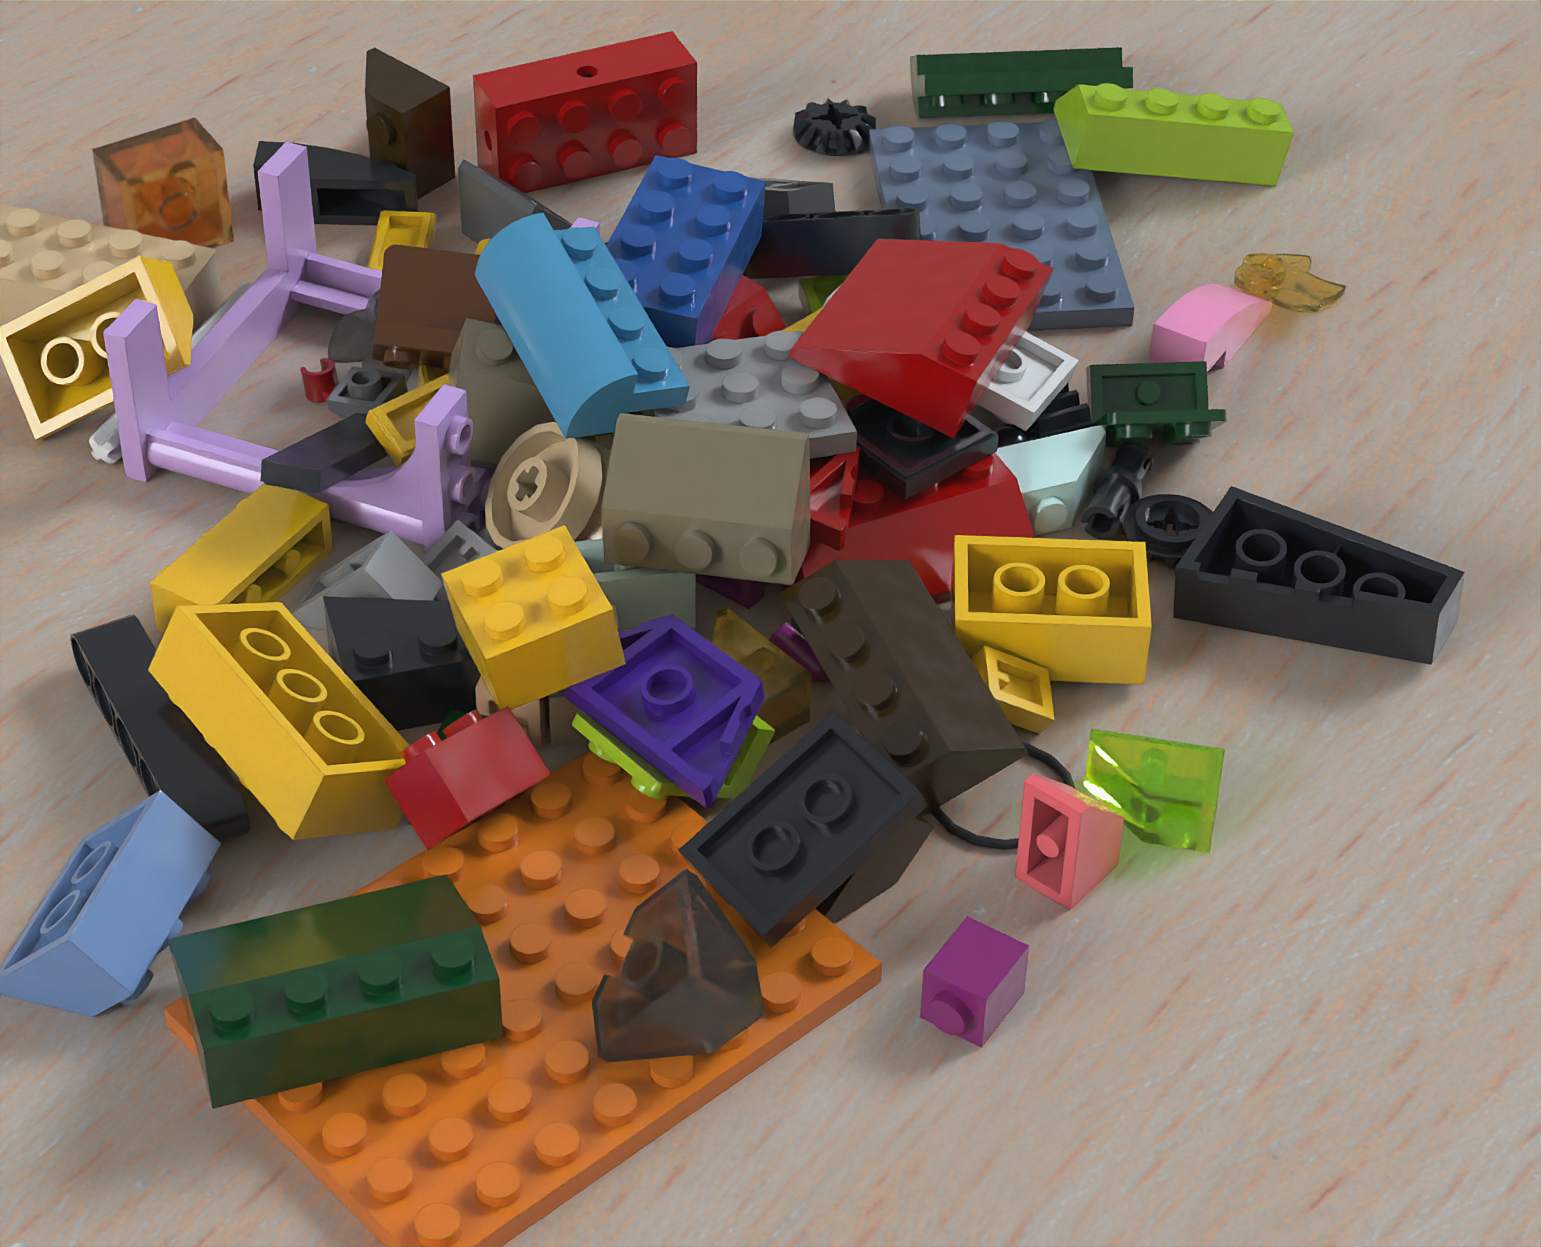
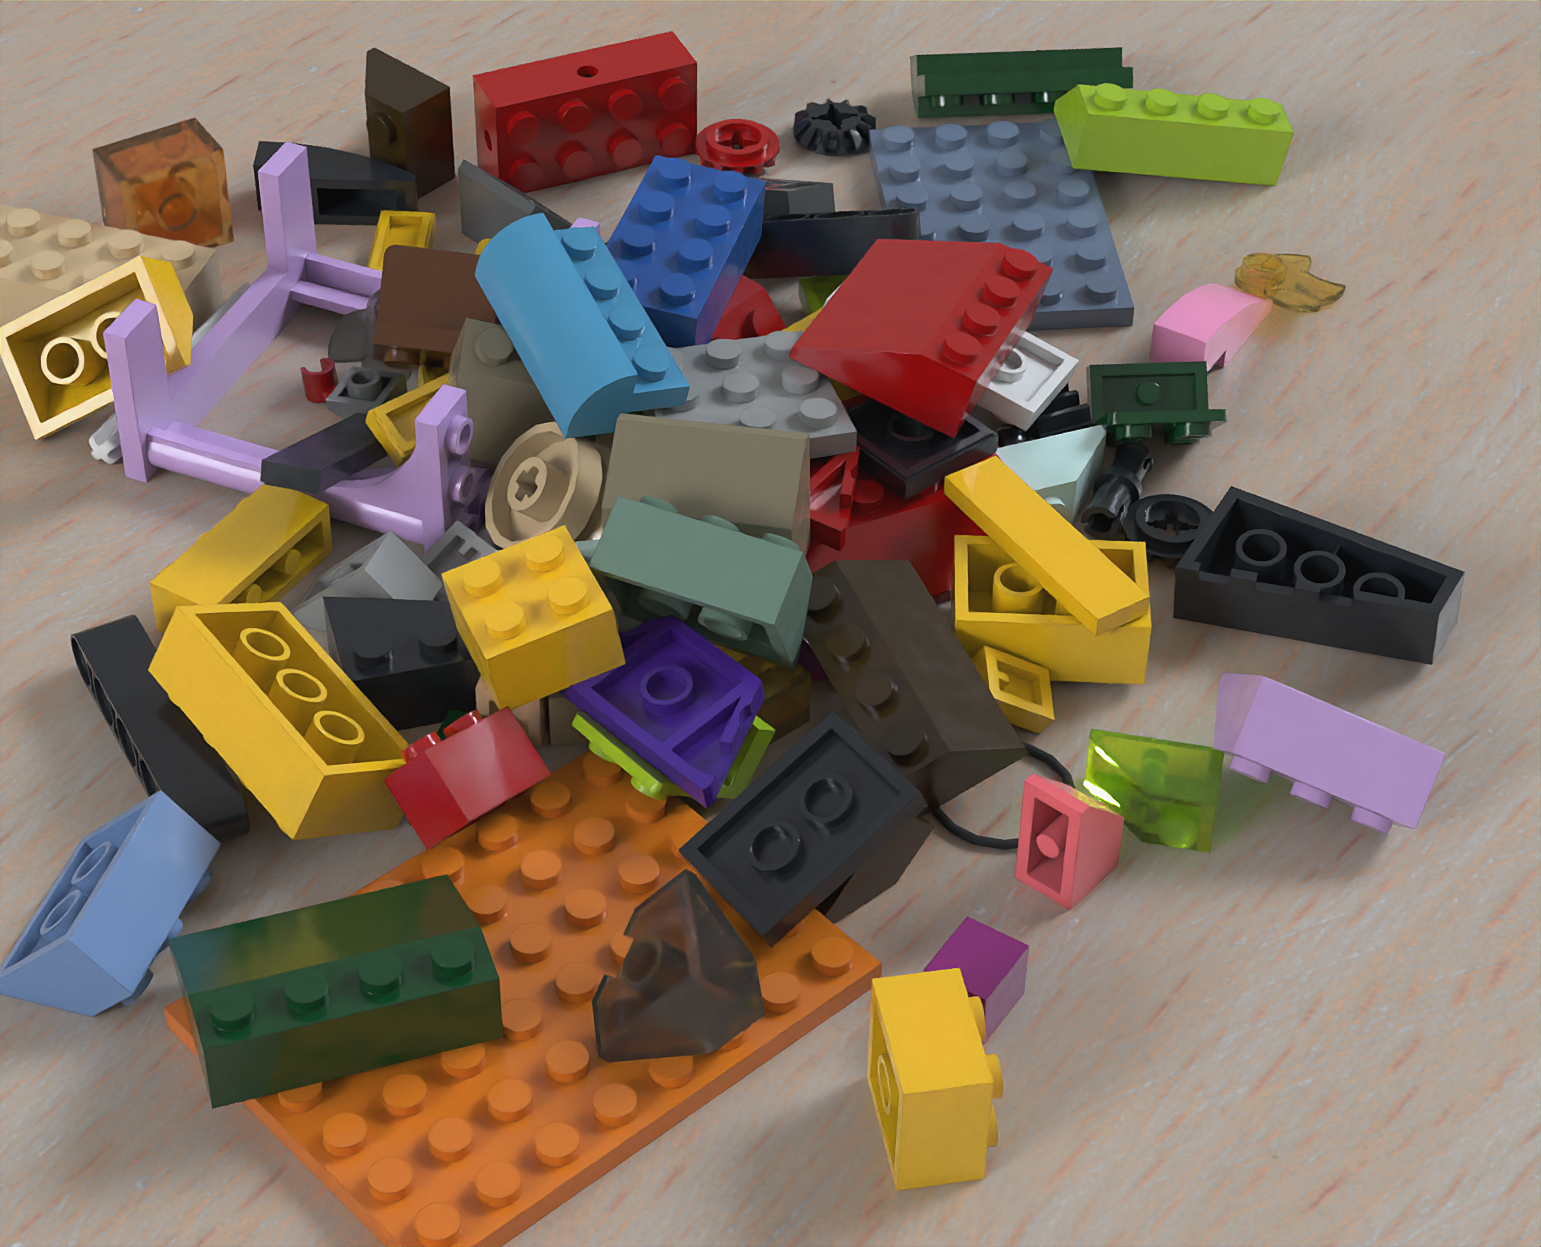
none -> sand green slope [588,495,813,670]
none -> red gear [695,119,780,175]
none -> yellow brick [866,968,1003,1191]
none -> yellow tile [944,456,1150,637]
none -> lavender slope [1213,672,1446,834]

